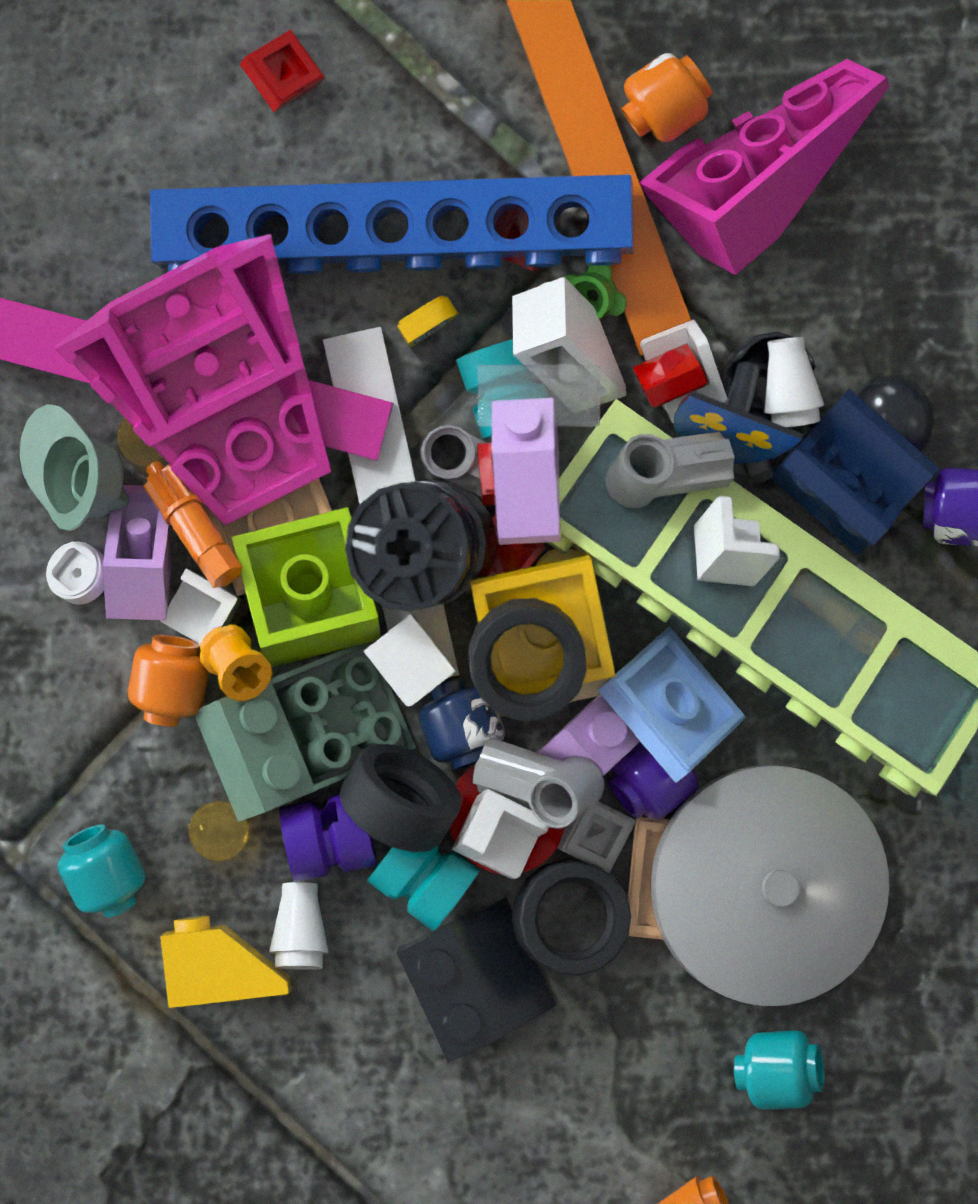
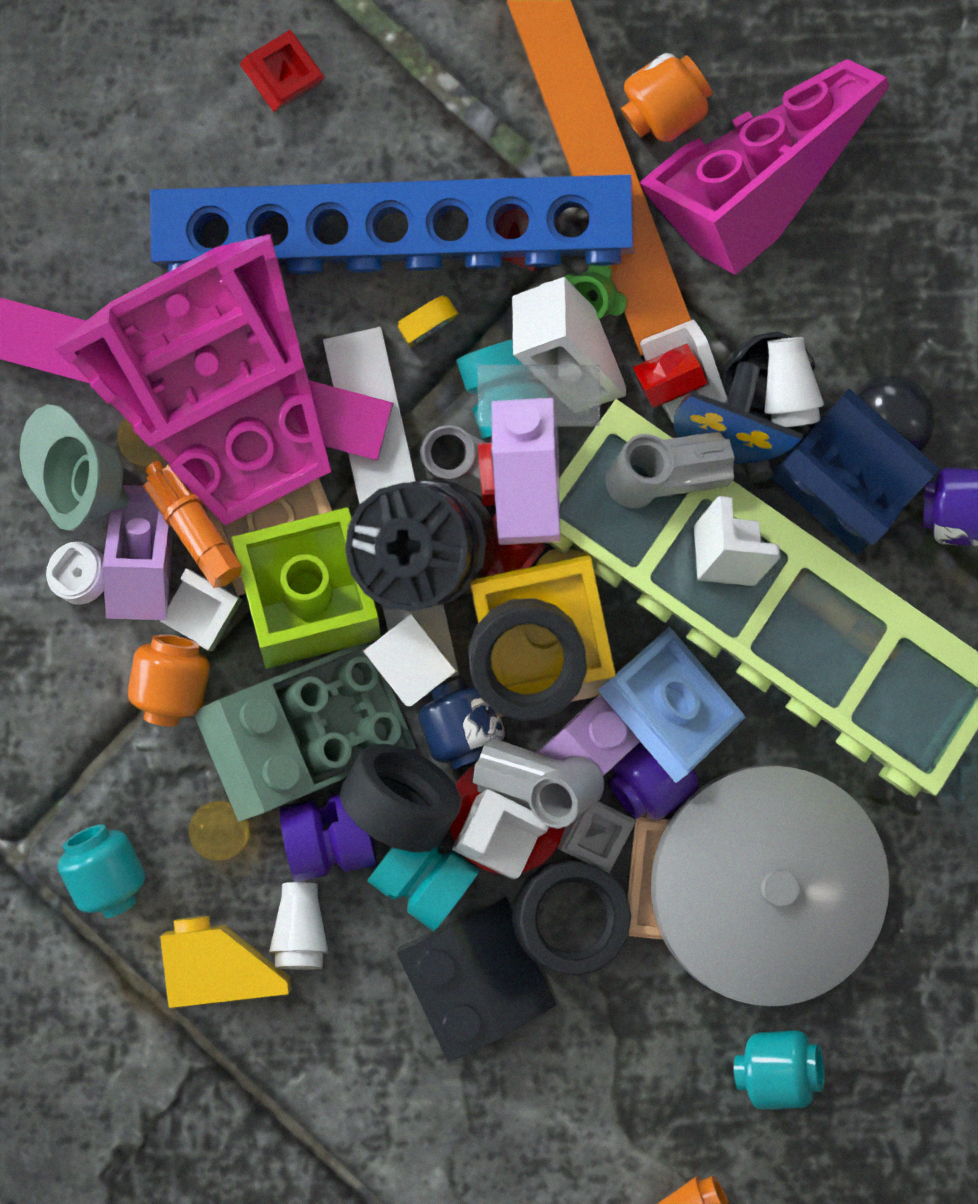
light orange bush [200,624,272,701] -> none

